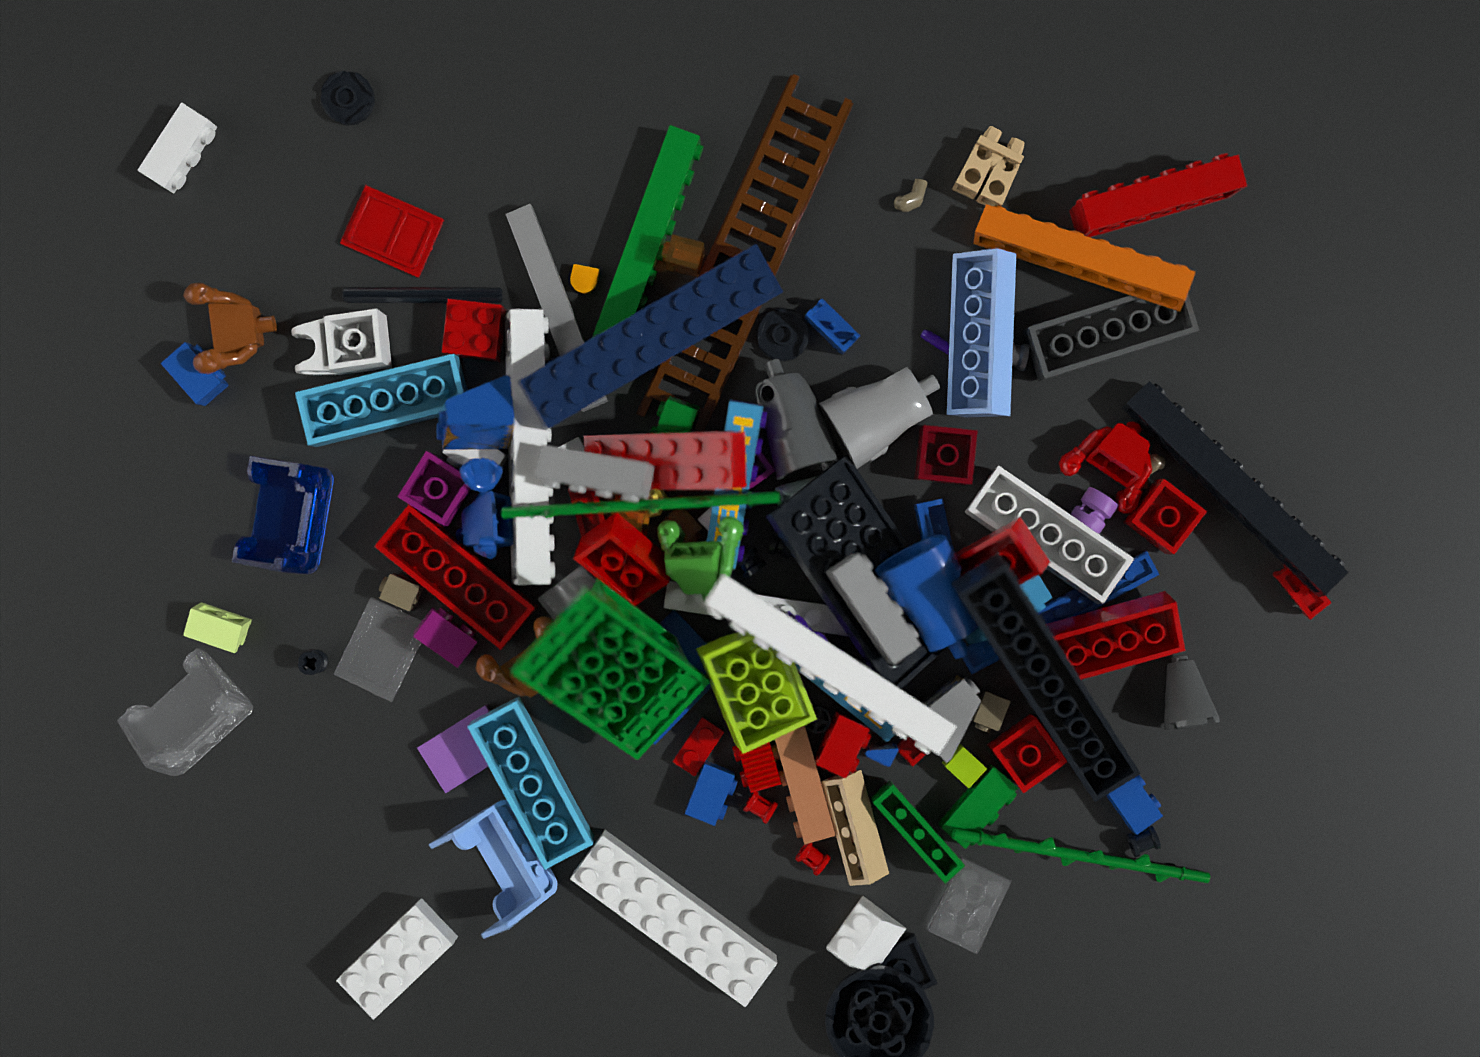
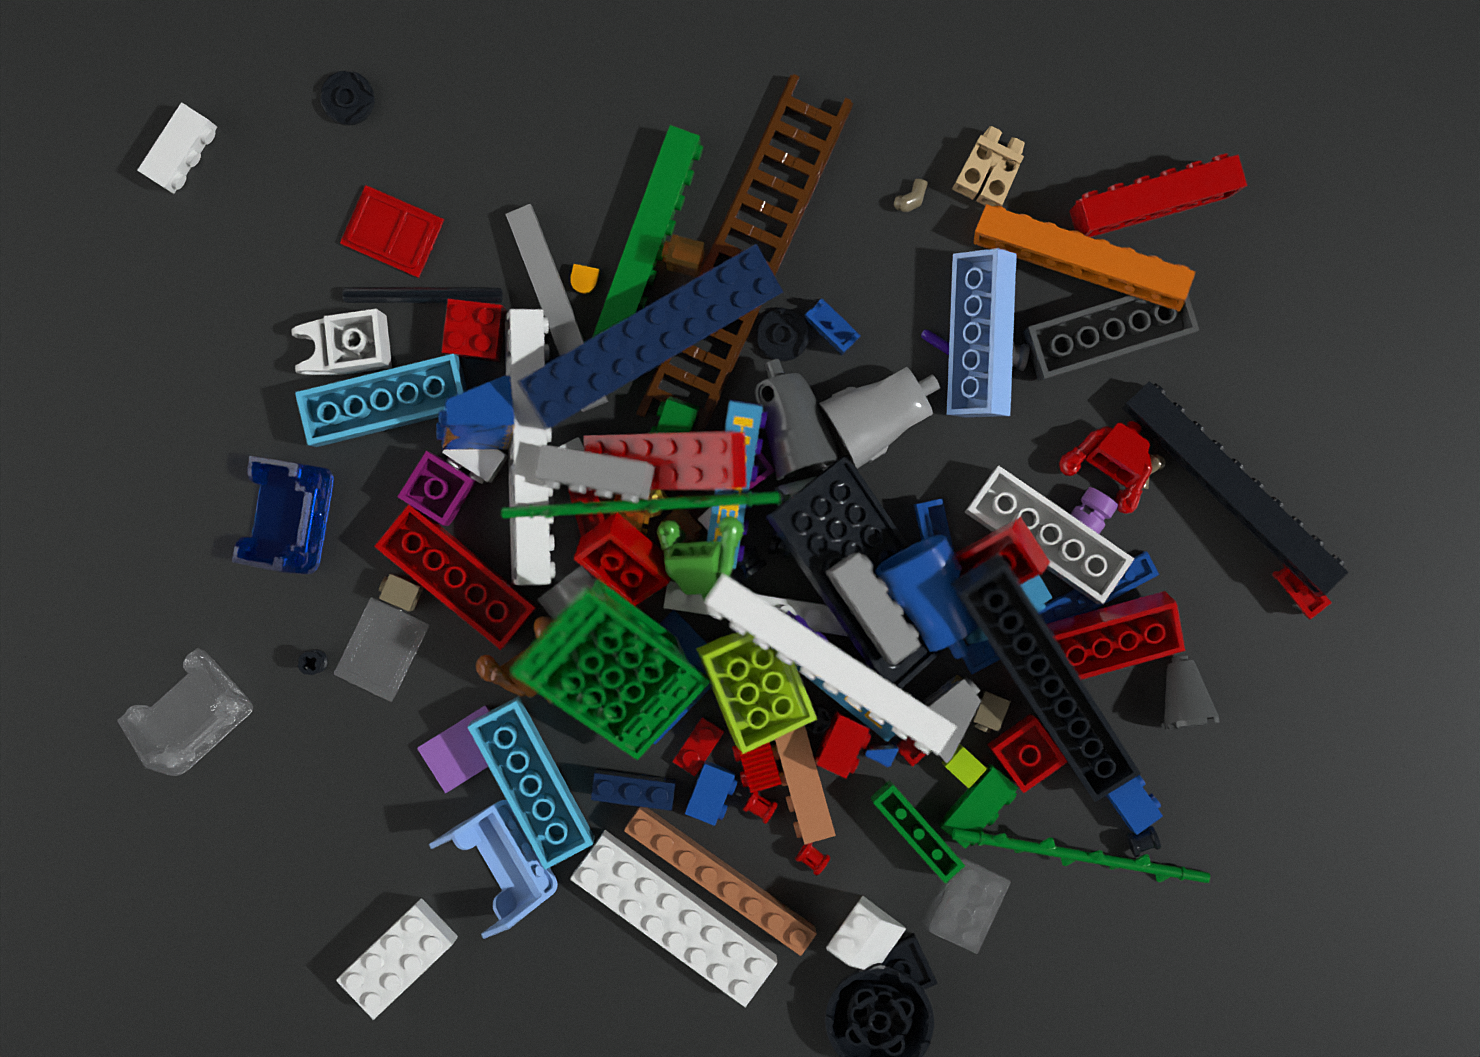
blue brick [161,342,229,406] -> none
yellowish green hinge [183,602,252,653] -> none
dark orange torso [184,282,277,374] -> none
magenta brick [413,607,477,668] -> none
blue torso [456,458,514,559] -> none
tan brick [821,770,889,886] -> none
dark red brick [915,425,978,485] -> none
red brick [1124,479,1207,555] -> none
none -> dark blue brick [591,769,676,811]
none -> nougat brick [624,807,817,956]

